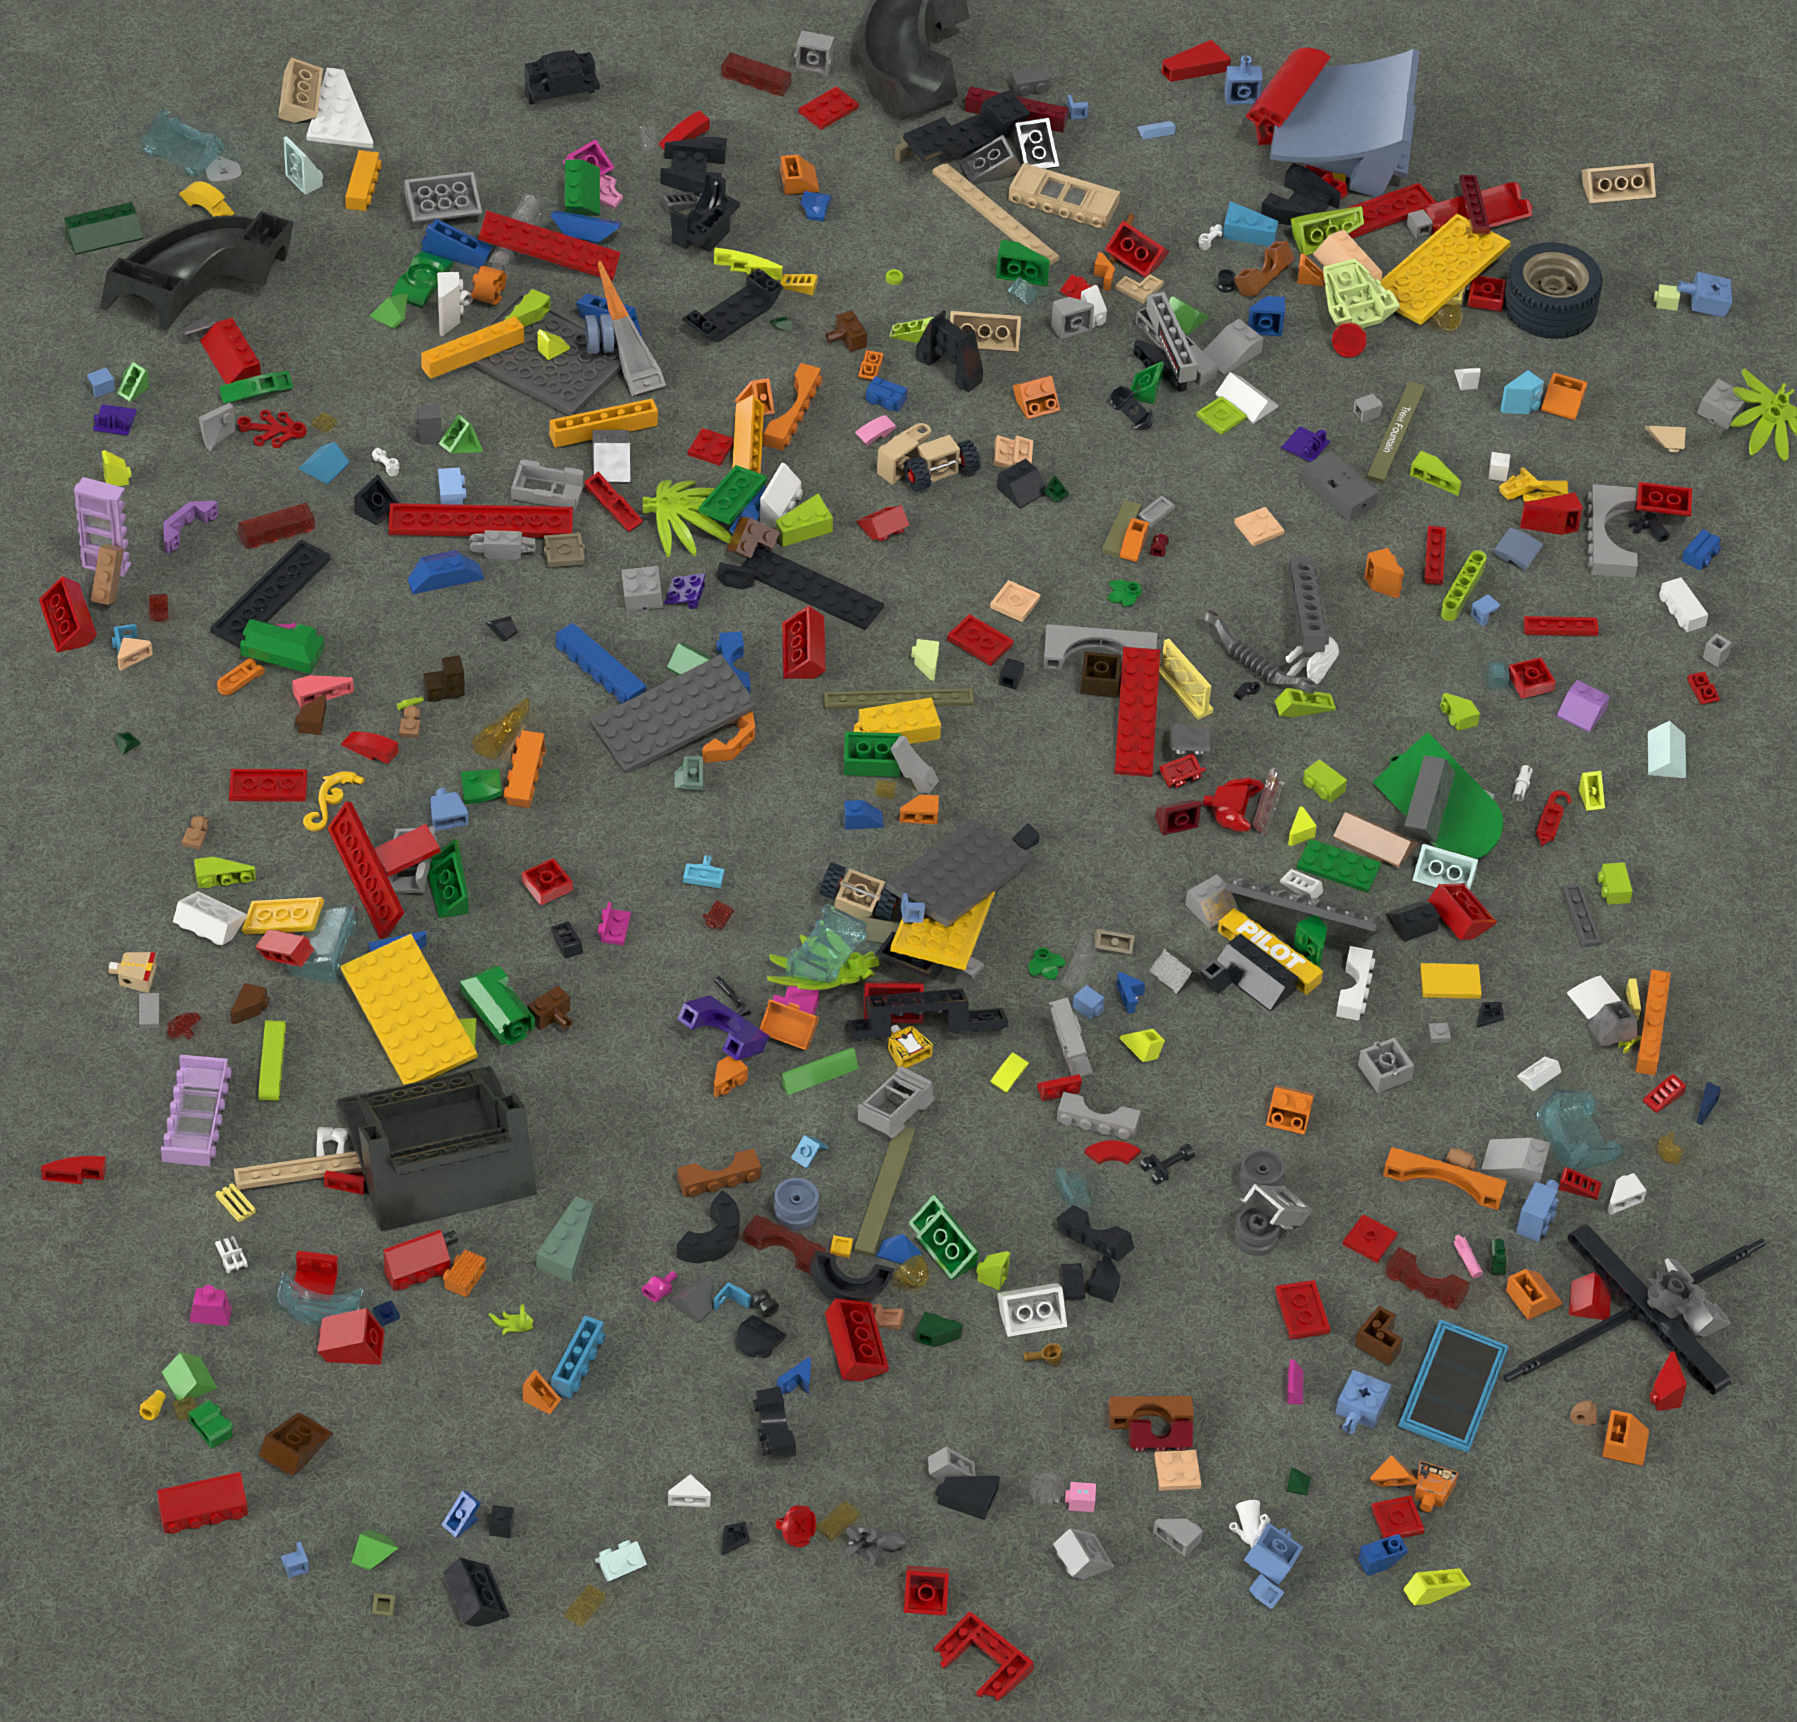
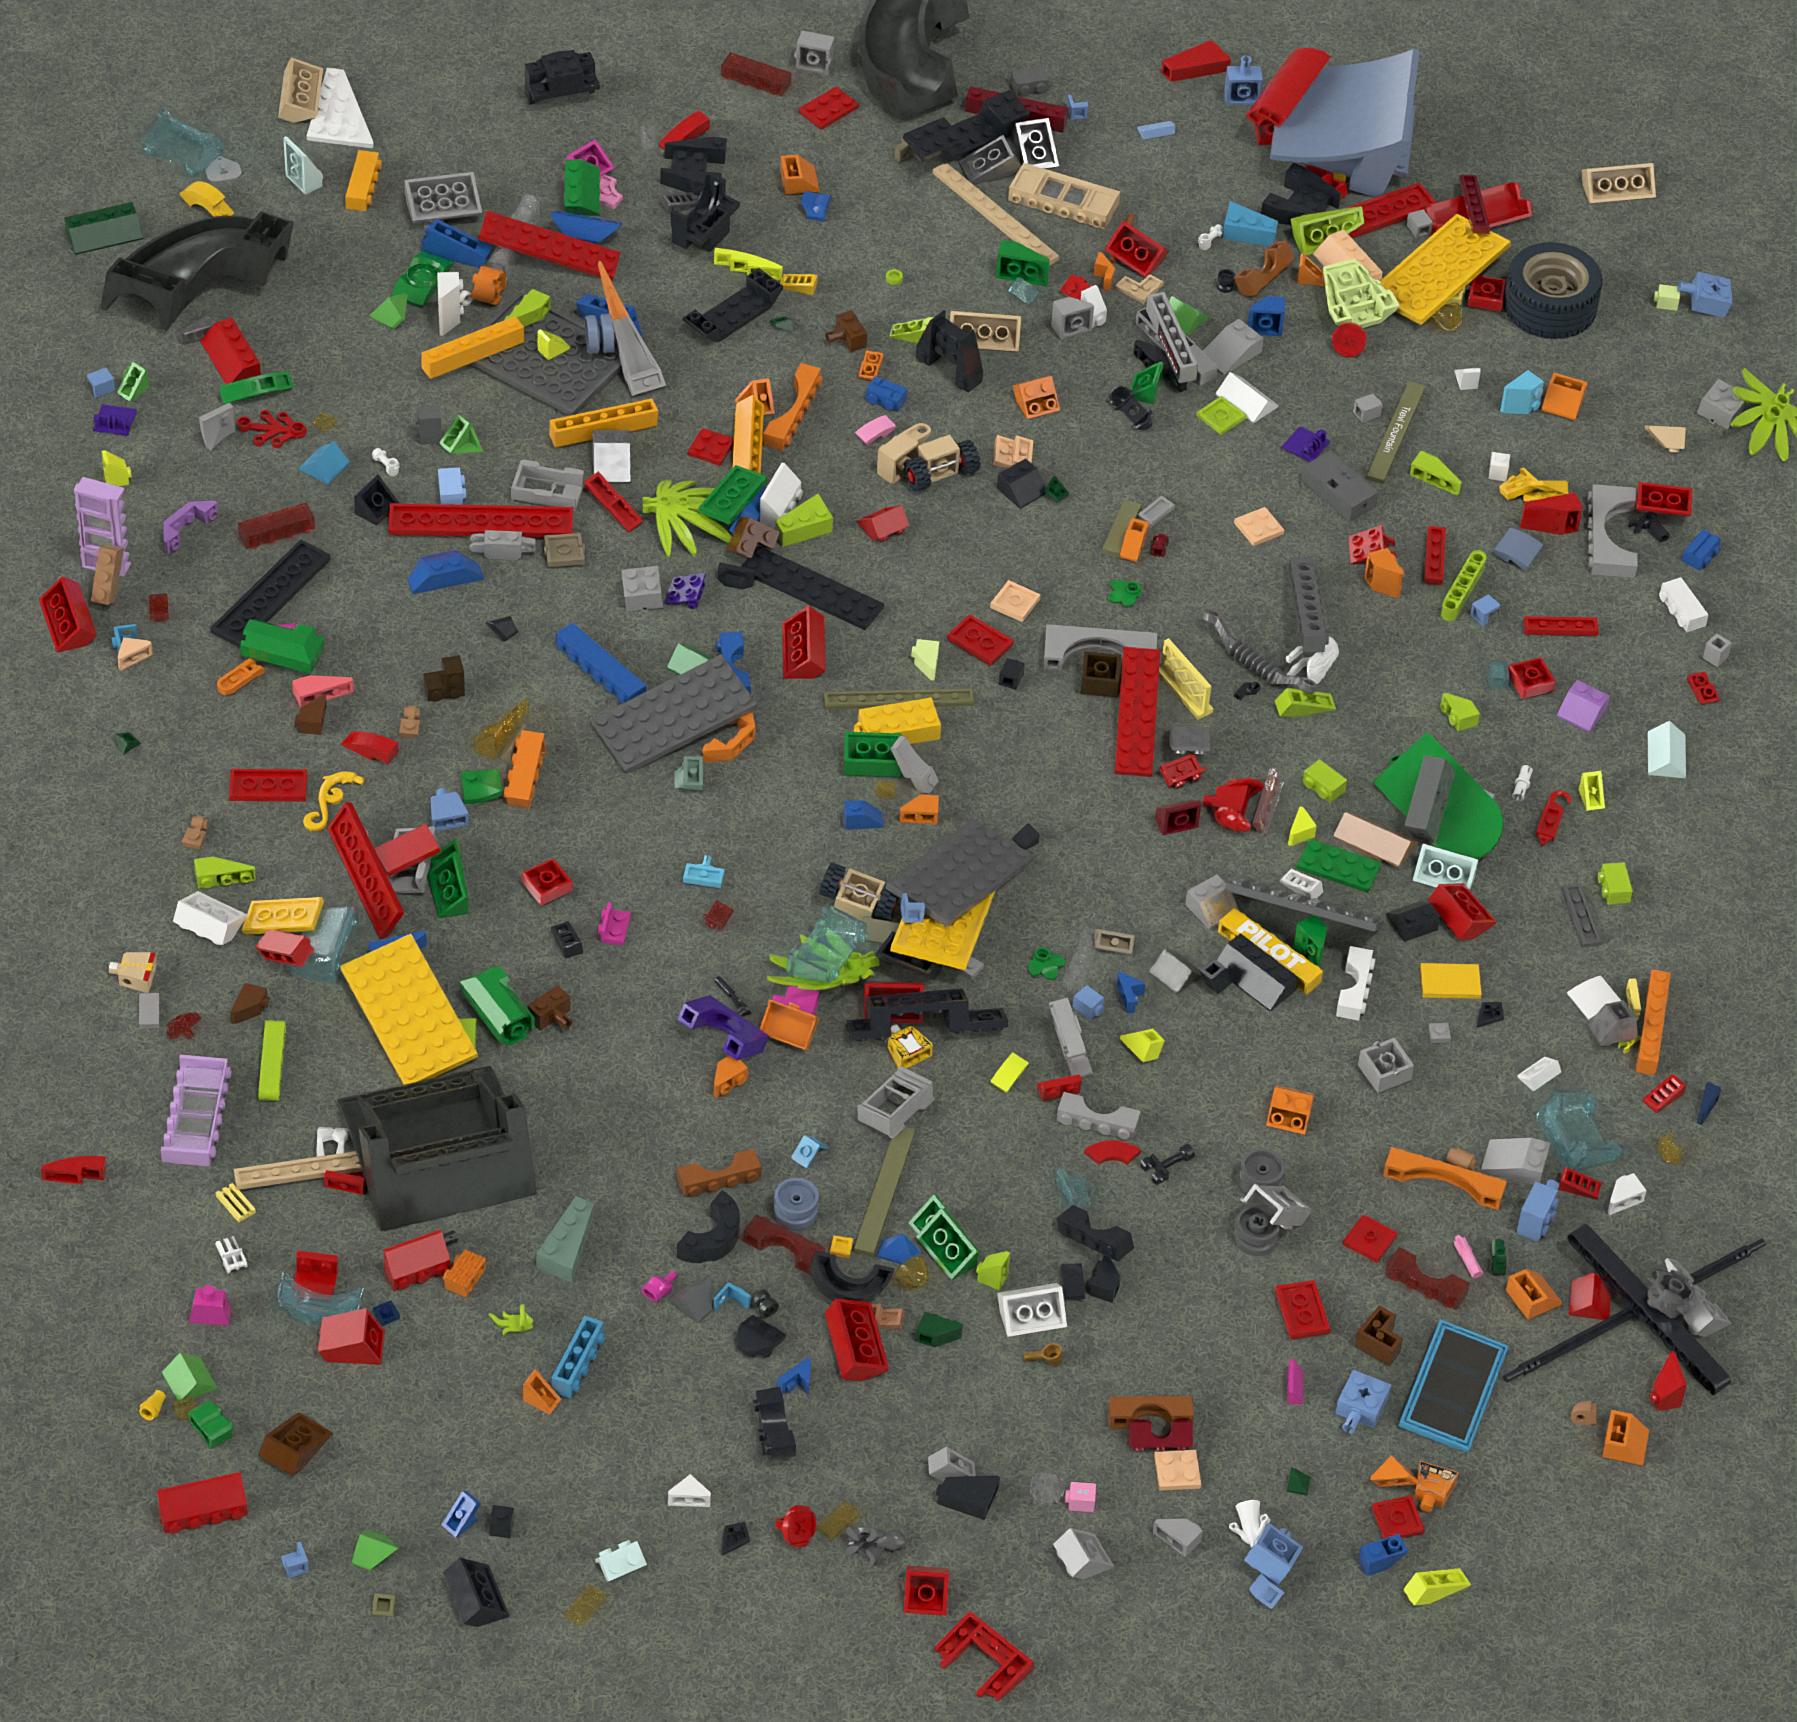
lime piece [397,697,424,711] -> none
bright green slope [782,1048,858,1095] -> none
none -> plate [1349,525,1397,565]

